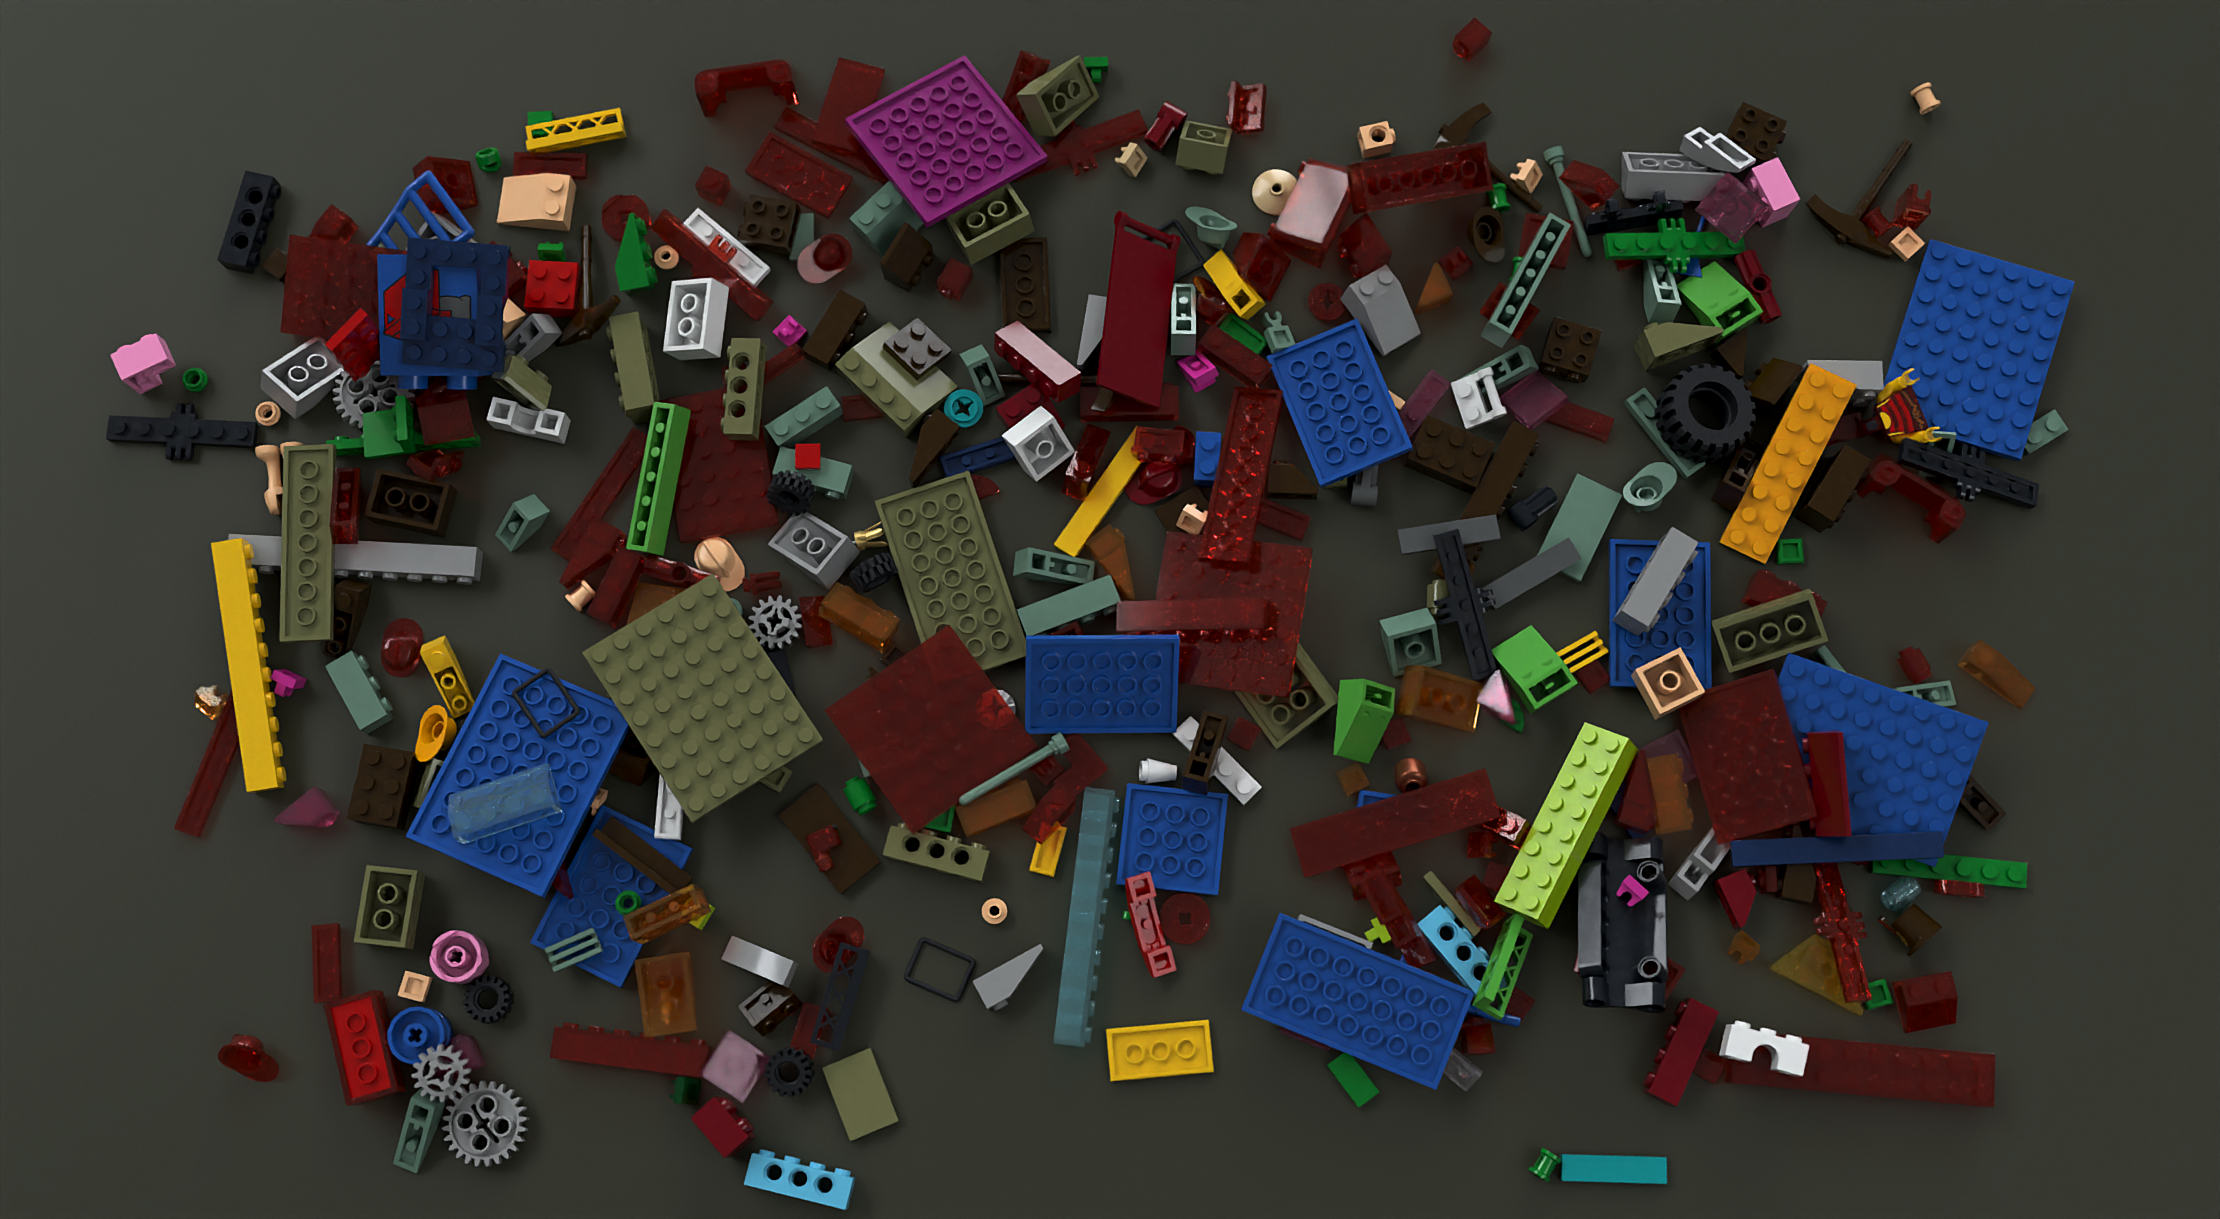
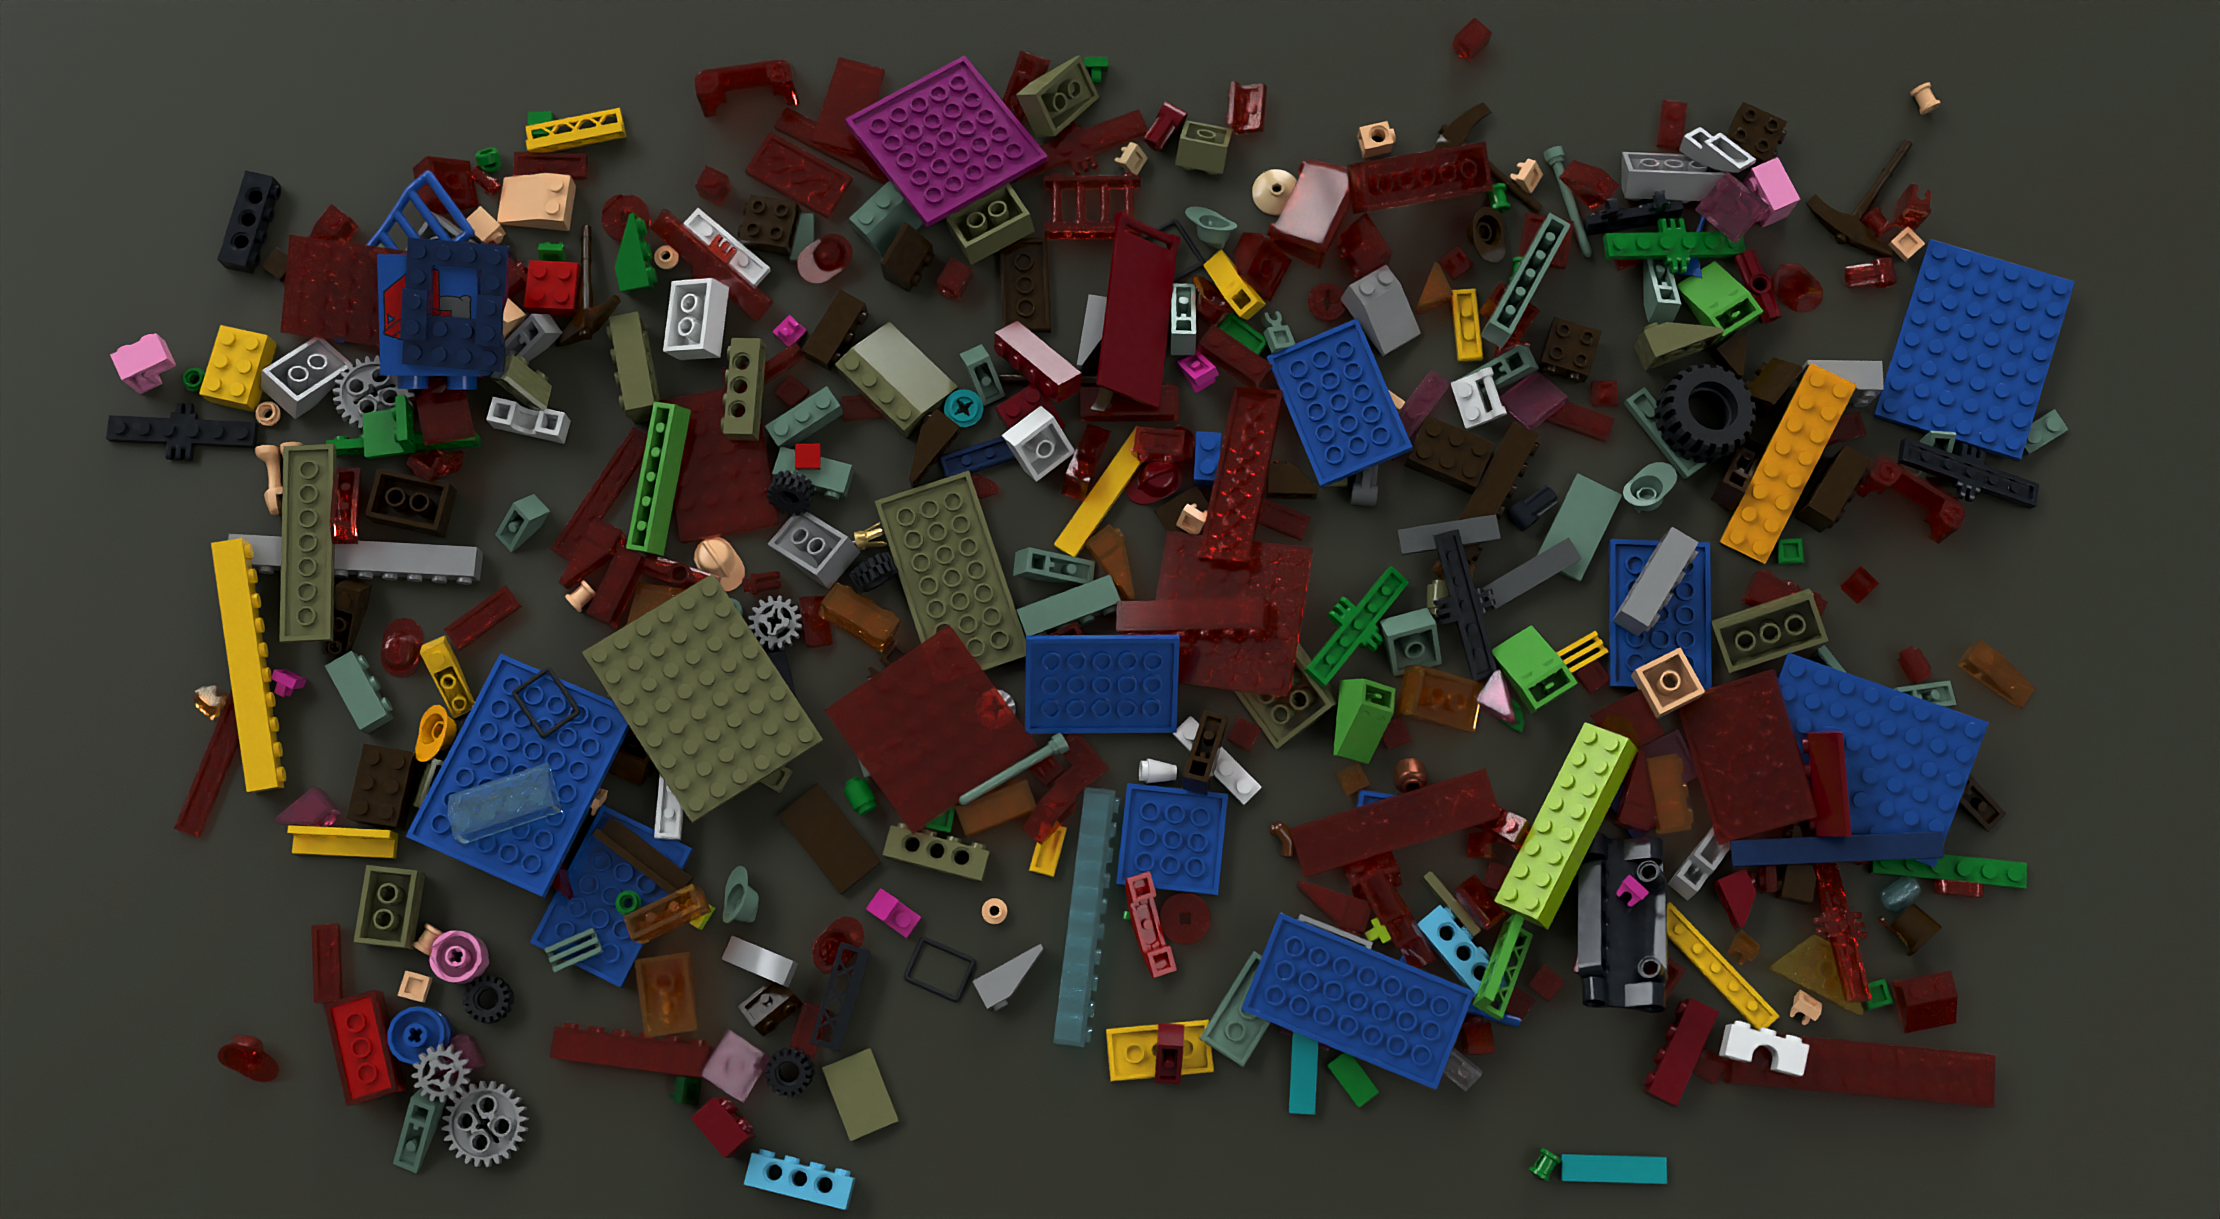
red plate [324,308,380,382] -> none
clear red piece [805,824,842,873] -> none
plate [882,318,952,380] -> none
torso [1863,368,1942,444] -> none
none -> yellow brick [199,325,277,412]
none -> yellow fence [287,825,398,859]
none -> light nougat bush [412,923,444,956]
none -> clear red plate [444,585,522,650]
none -> light nougat brick [466,206,506,245]
none -> clear red pin [469,166,501,195]
none -> sand green piece [722,866,759,923]
none -> clear red tile [774,375,810,409]
none -> dark pink slope [866,888,922,938]
none -> clear red fence [1044,173,1141,240]
none -> dark red slope [1155,1023,1184,1084]
none -> sand green tile [1199,951,1271,1067]
none -> reddish brown arm [1269,822,1295,858]
none -> teal tile [1289,1031,1318,1115]
none -> clear red slope [1296,880,1373,936]
none -> green hinge [1303,566,1409,688]
none -> yellow tile [1450,289,1483,362]
none -> clear red arm [1494,338,1530,358]
none -> clear red plate [1528,965,1565,1002]
none -> clear red tile [1591,380,1618,407]
none -> clear red slope [1591,689,1665,749]
none -> clear red plate [1656,99,1687,151]
none -> yellow tile [1667,902,1779,1031]
none -> clear red piece [1771,263,1824,313]
none -> light nougat tile [1790,989,1822,1025]
none -> clear red slope [1840,566,1879,603]
none -> clear red piece [1844,257,1897,289]

